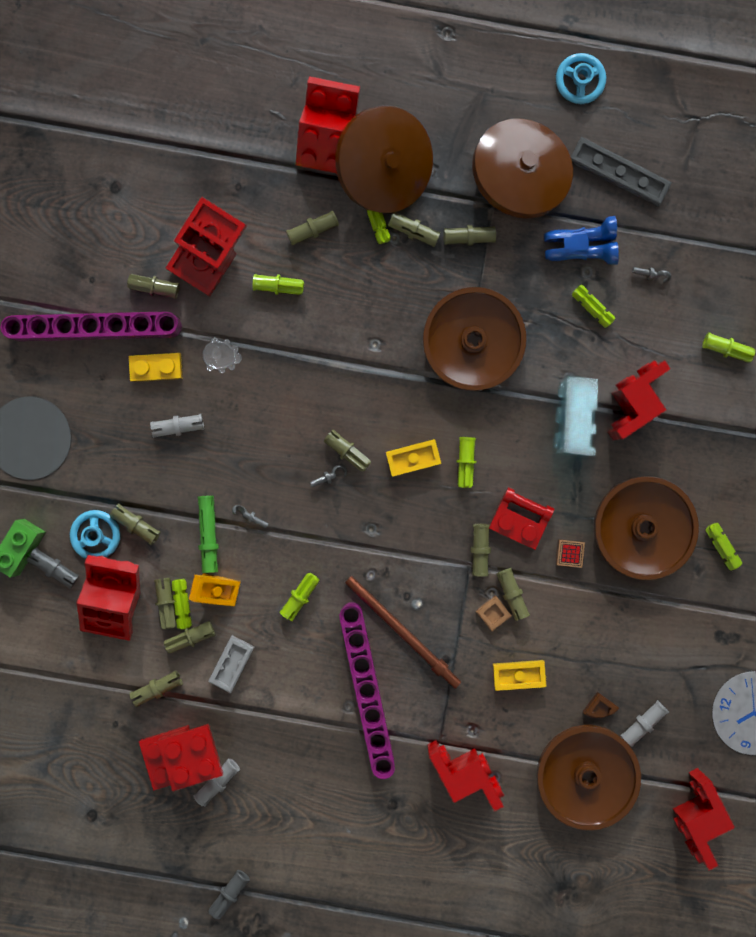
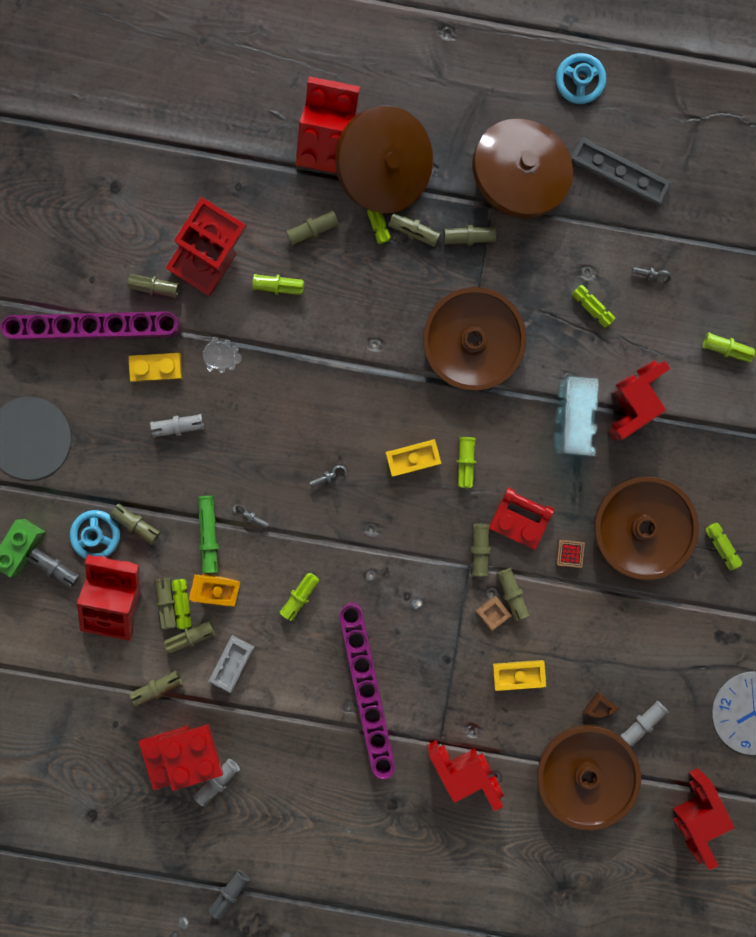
olive axle [324,429,371,472] -> none
copper bar [345,576,462,689] -> none
blue piece [544,216,619,265] -> none

